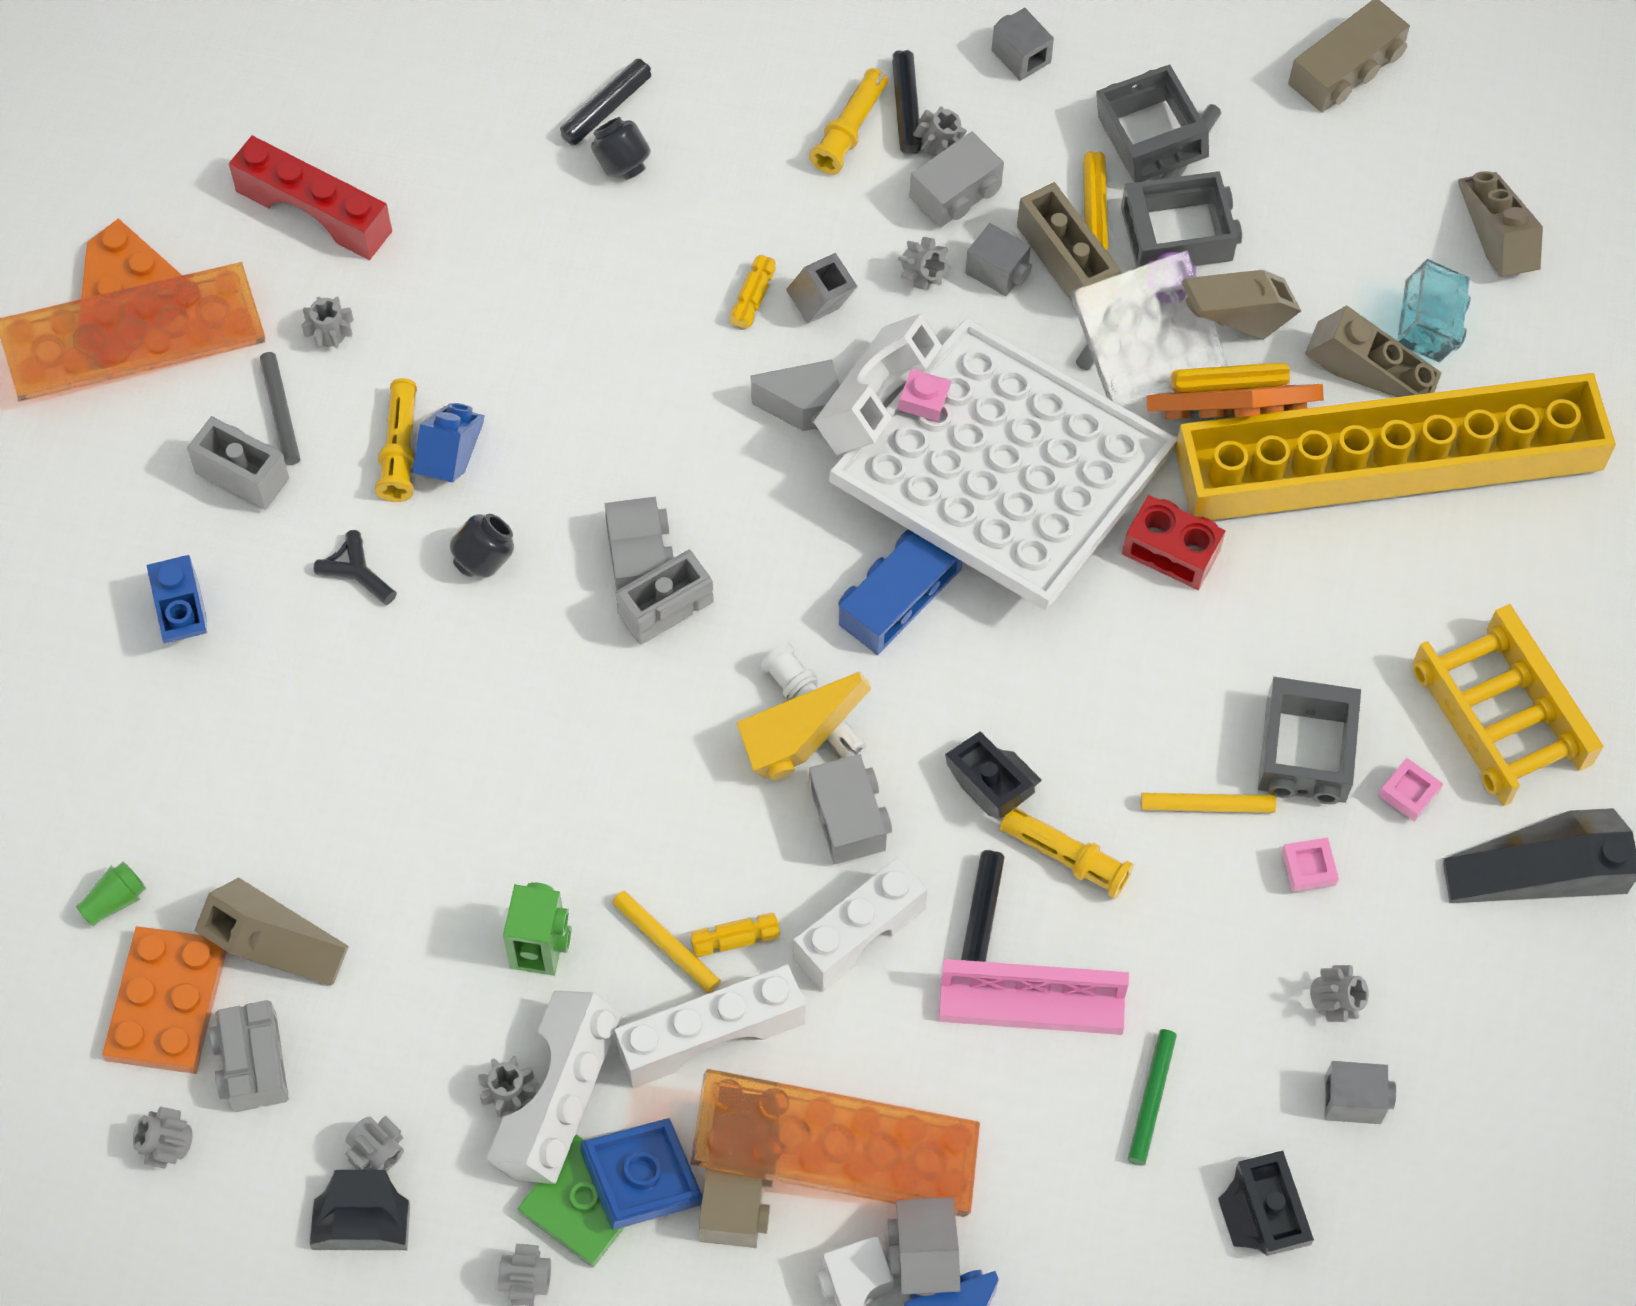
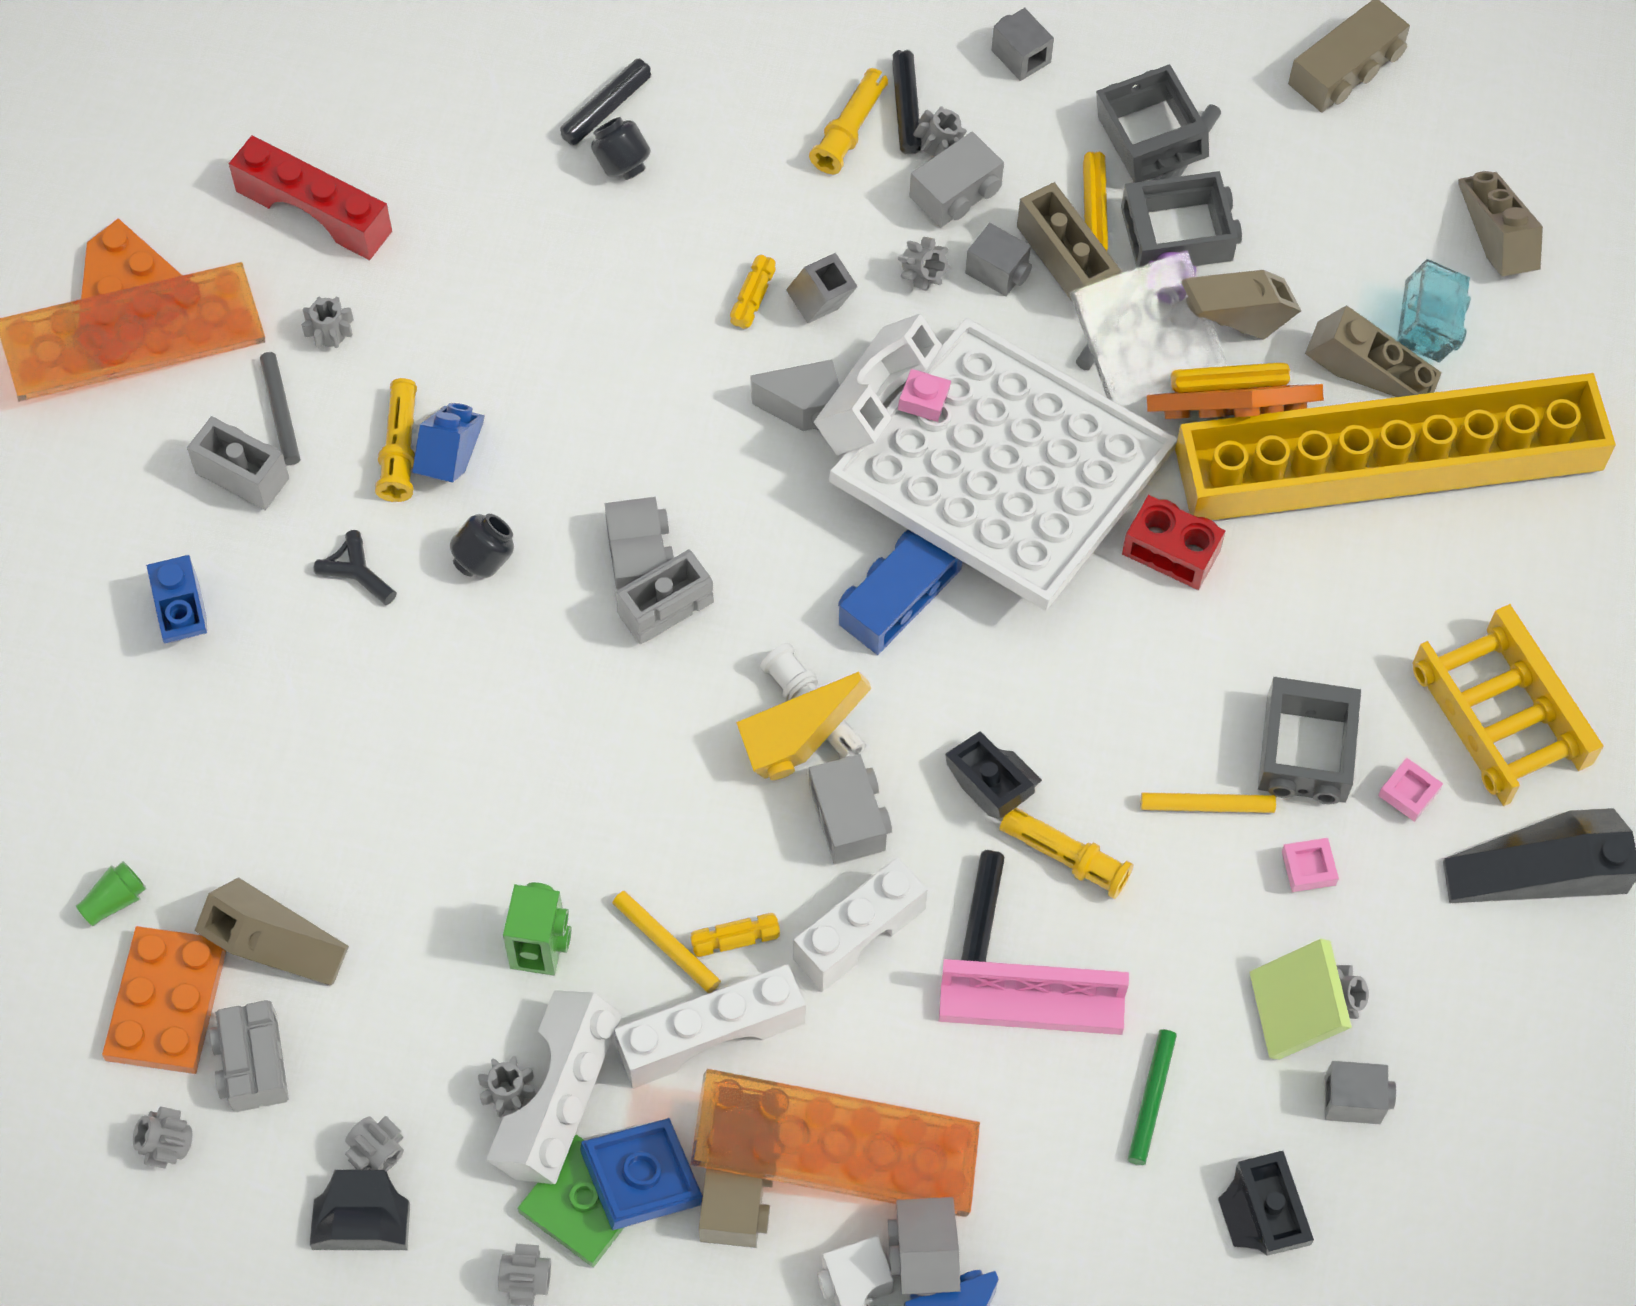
none -> yellowish green tile [1249,939,1352,1060]

